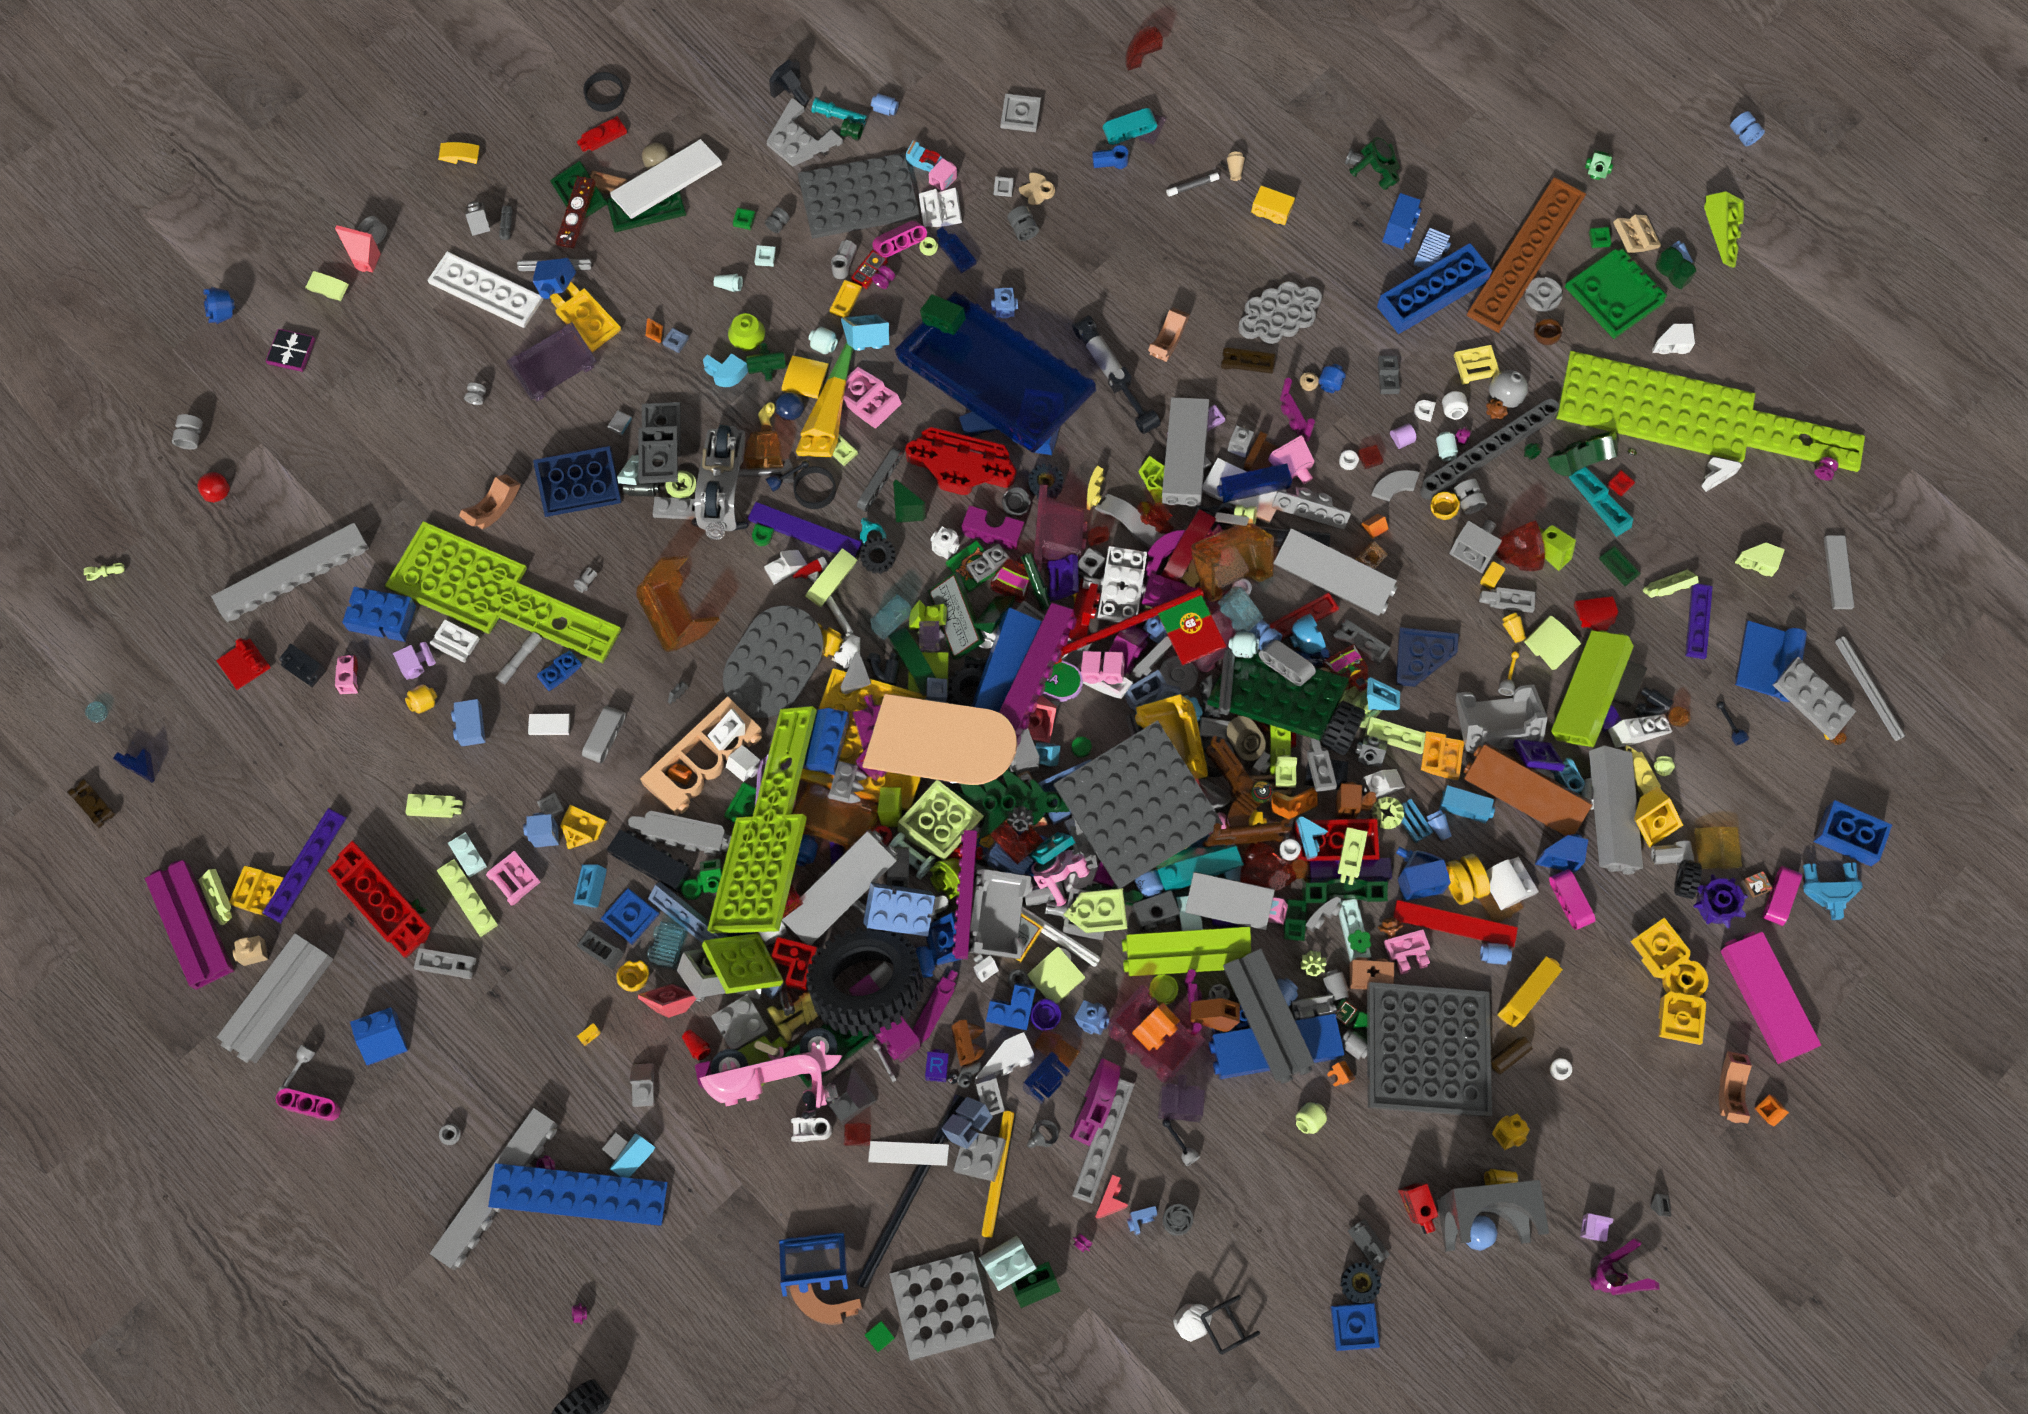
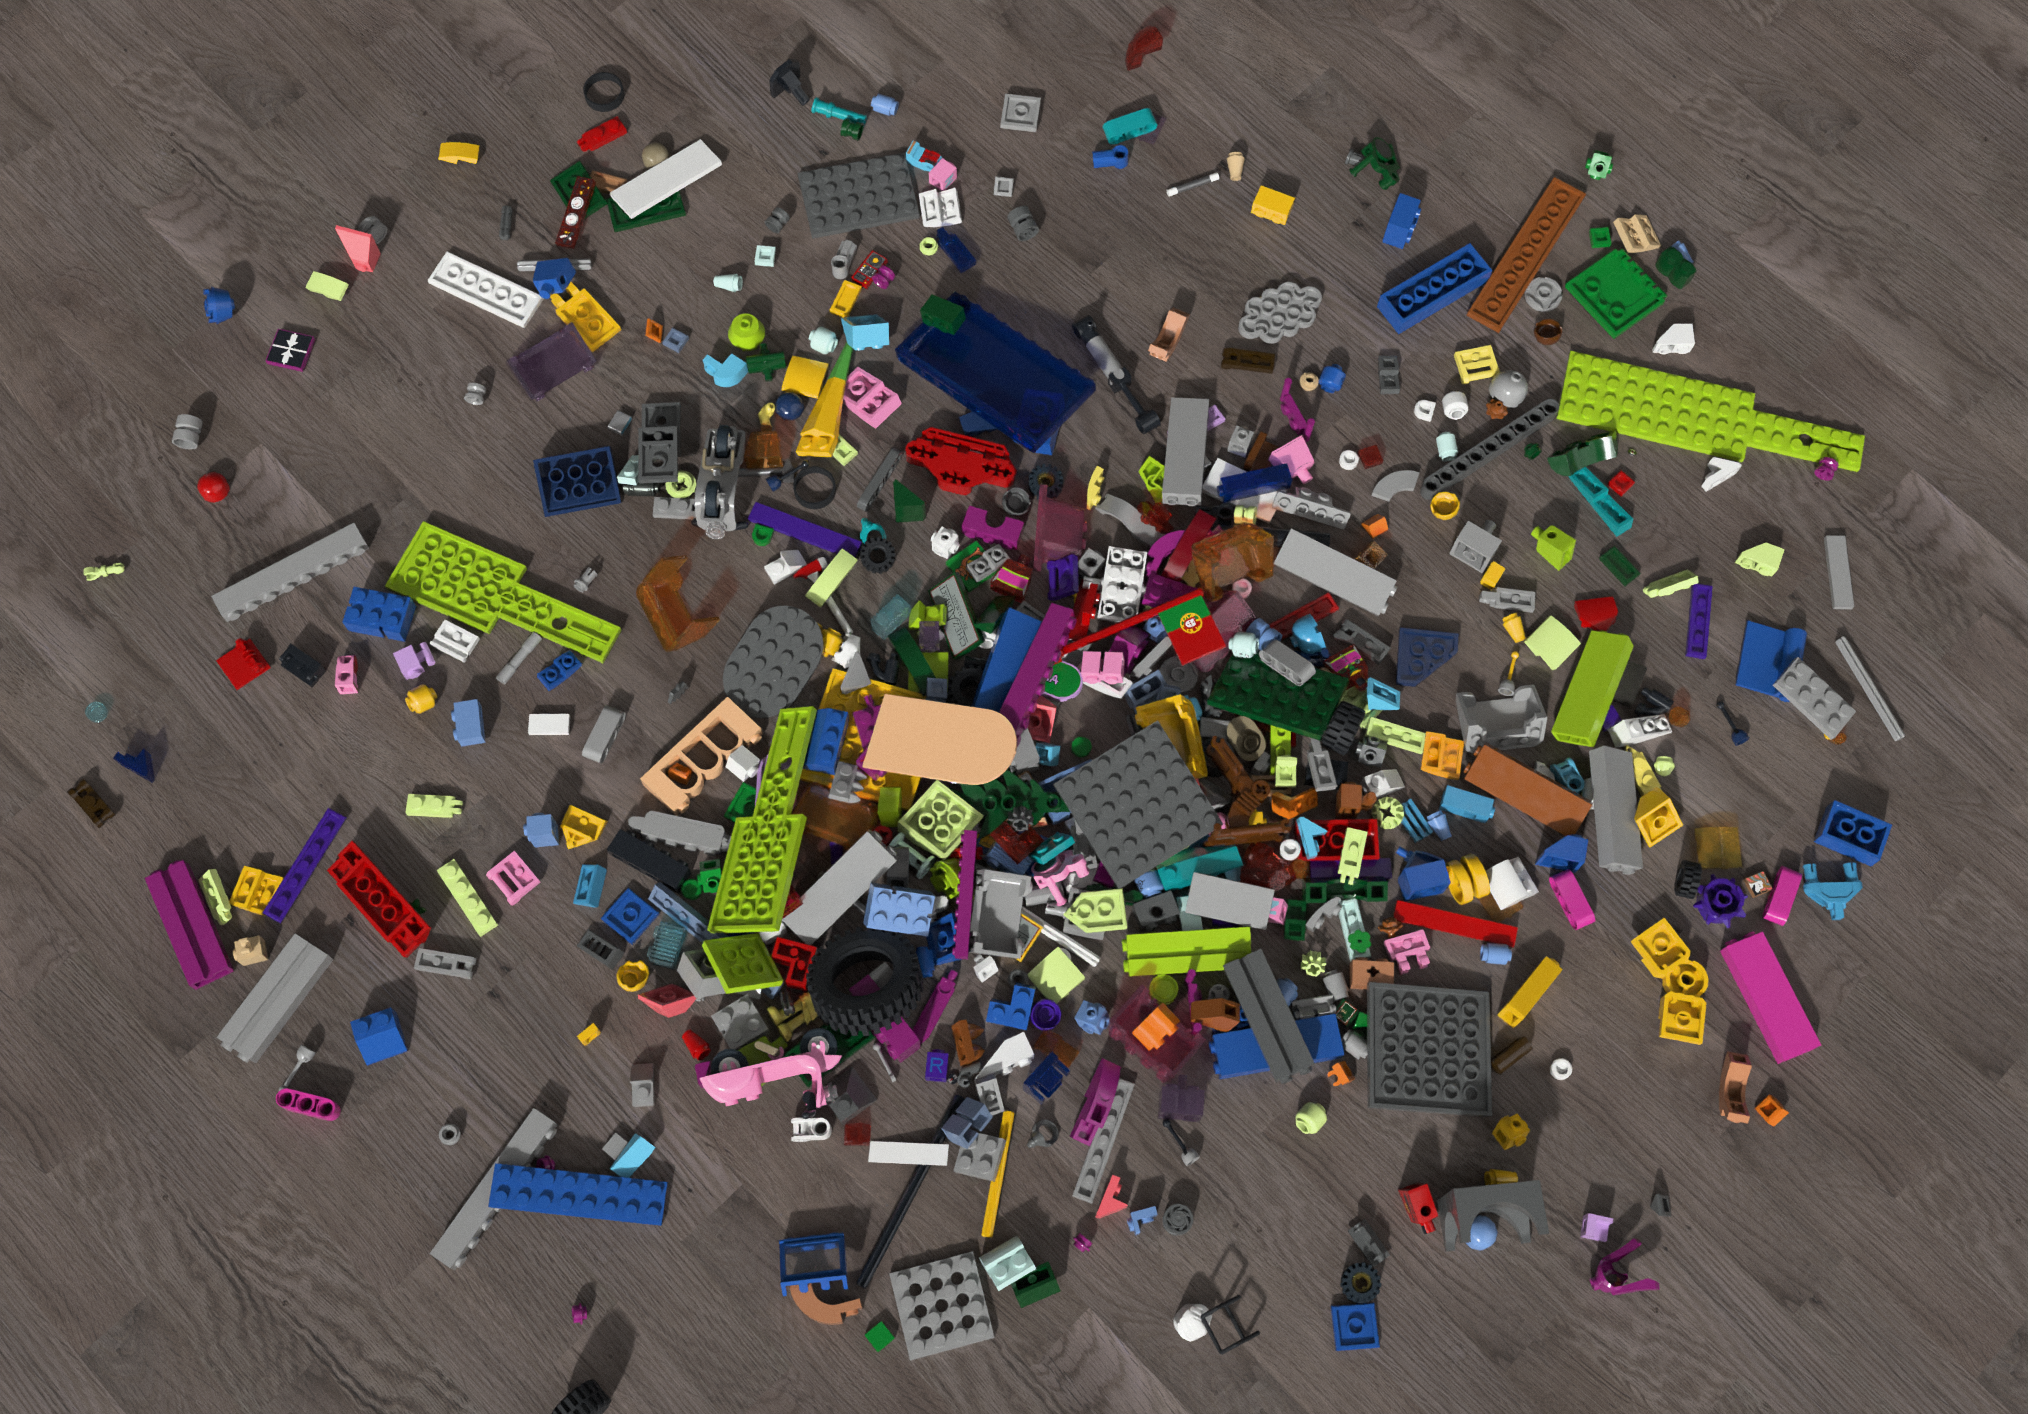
light aqua plate [448,832,487,878] -> none
nougat arch [459,474,521,529] -> none
light grey slope [465,201,490,236] -> none
light grey tile [537,792,565,817] -> none
white slope [708,709,745,751] -> none
green tile [732,208,756,230] -> none
light grey wing [766,98,843,167] -> none
blue head [796,834,818,866] -> none
dark pink beam [872,221,927,257] -> none
medium blue brick [991,288,1018,319] -> none
tan plate [1019,173,1055,205] -> none
dark green pin [1020,552,1051,611] -> none
clear red plate [1088,526,1109,546] -> none
white sticker [1215,512,1250,526] -> none
clear light blue brick [1218,586,1264,632] -> none
dark grey axle [1219,649,1235,715] -> none
tile [1251,781,1273,803] -> none
lavender brick [1390,423,1416,449] -> none
medium blue brick [1414,228,1451,269] -> none
light grey wheel [1454,479,1487,515] -> none
magenta plate [1455,427,1471,445] -> none
clear red brick [1496,520,1545,571] -> none
dark purple plate [1513,739,1565,772] -> none
light grey piece [1651,841,1694,865] -> none
lime wedge [1704,191,1744,268] -> none
medium blue wheel [1730,111,1765,146] -> none

